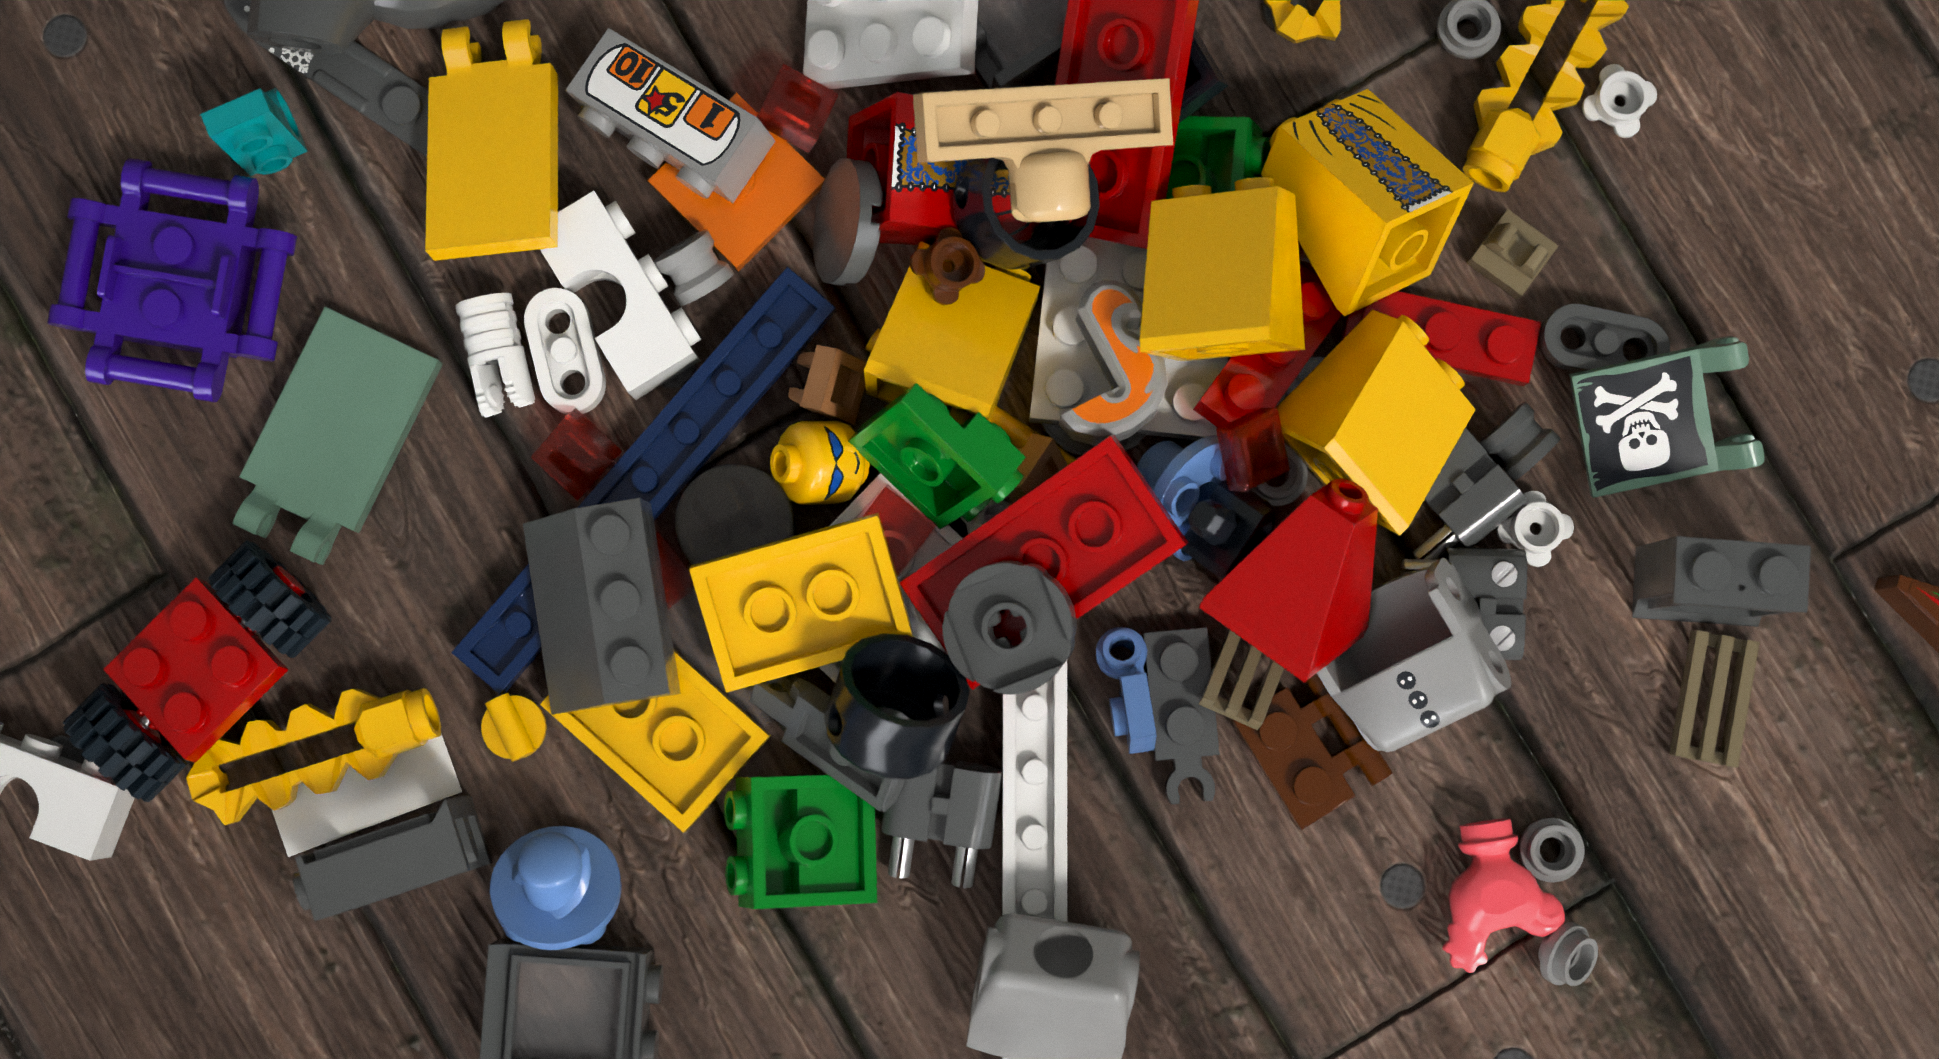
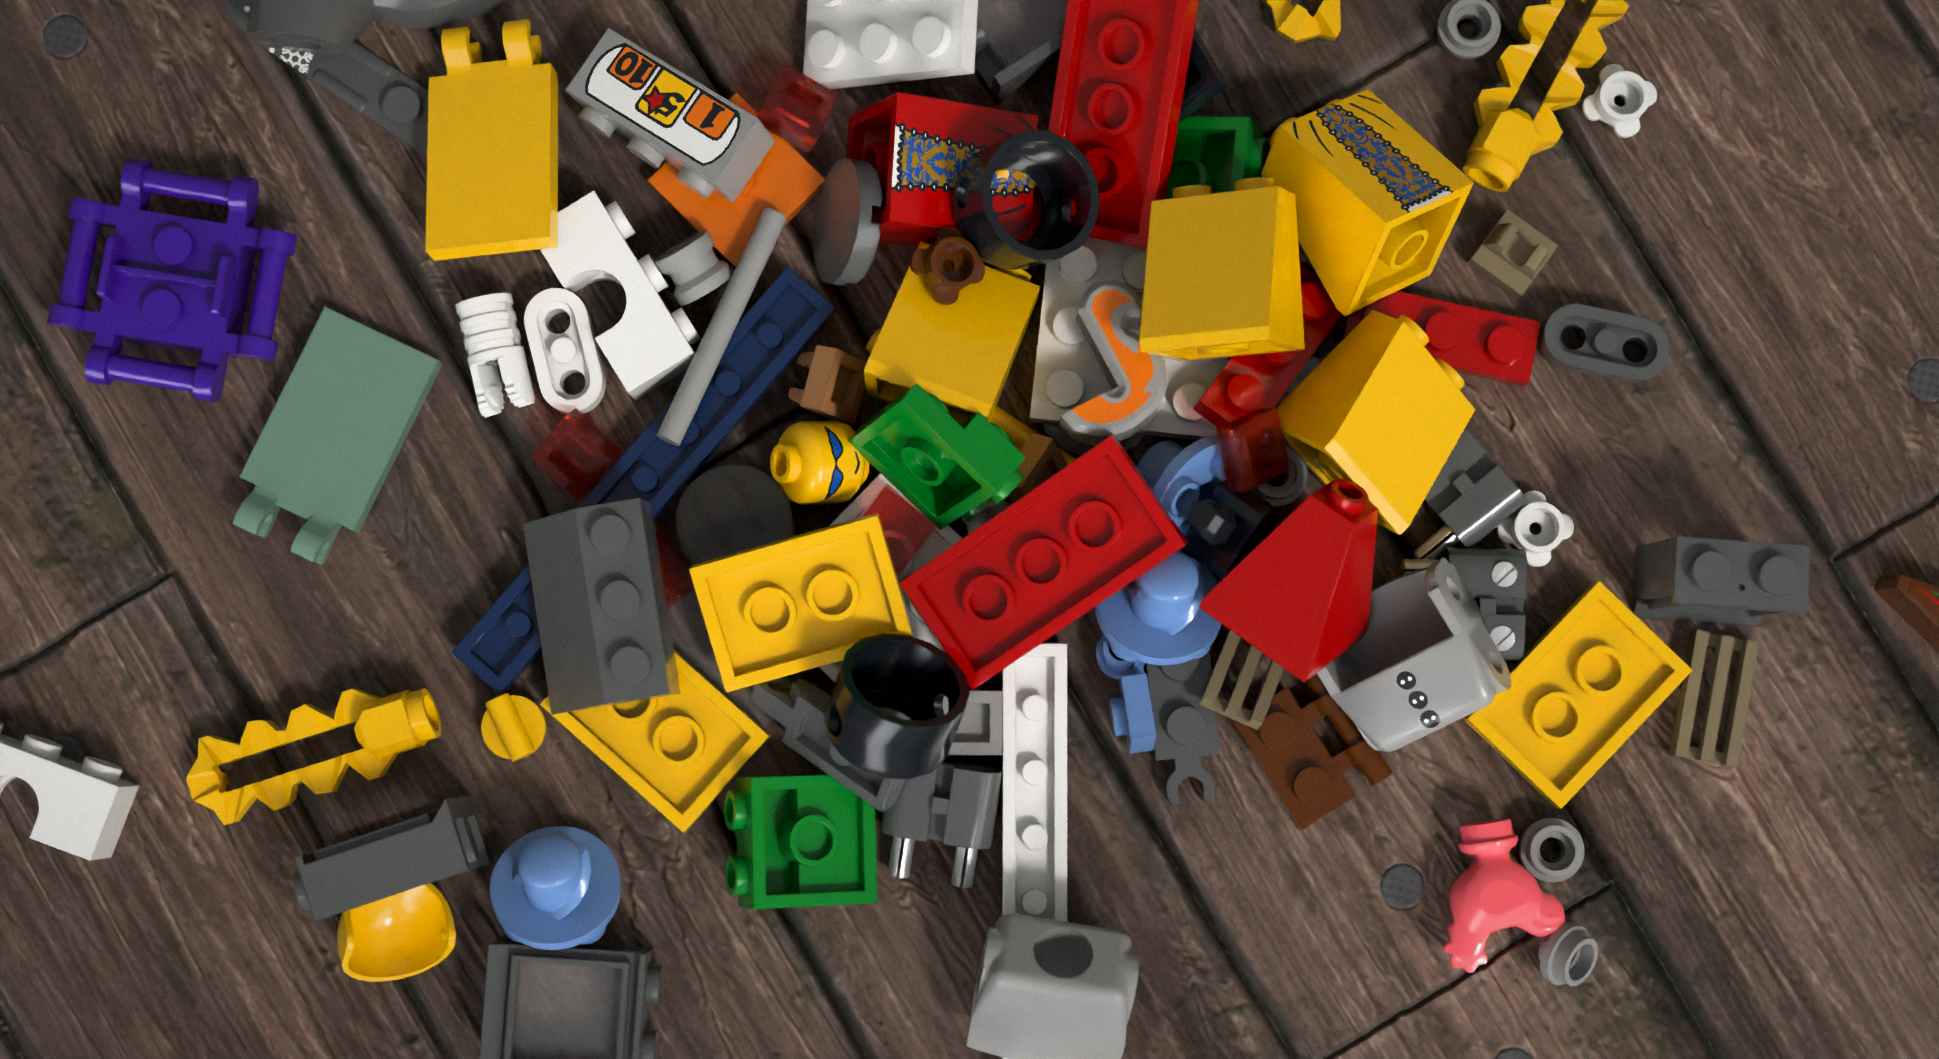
plate [63,540,332,802] -> none
teal plate [200,88,308,176] -> none
white sticker [271,733,462,857] -> none
tan plate [913,78,1173,222] -> none
dark grey plate [942,560,1077,695] -> none
dark grey wheel [1479,401,1561,481] -> none
flag [1569,336,1765,498] -> none
none -> yellow helmet [337,883,456,982]
none -> light grey bar [656,207,787,447]
none -> light grey plate [943,691,1003,755]
none -> medium blue plate [1095,551,1221,666]
none -> yellow plate [1463,581,1693,809]

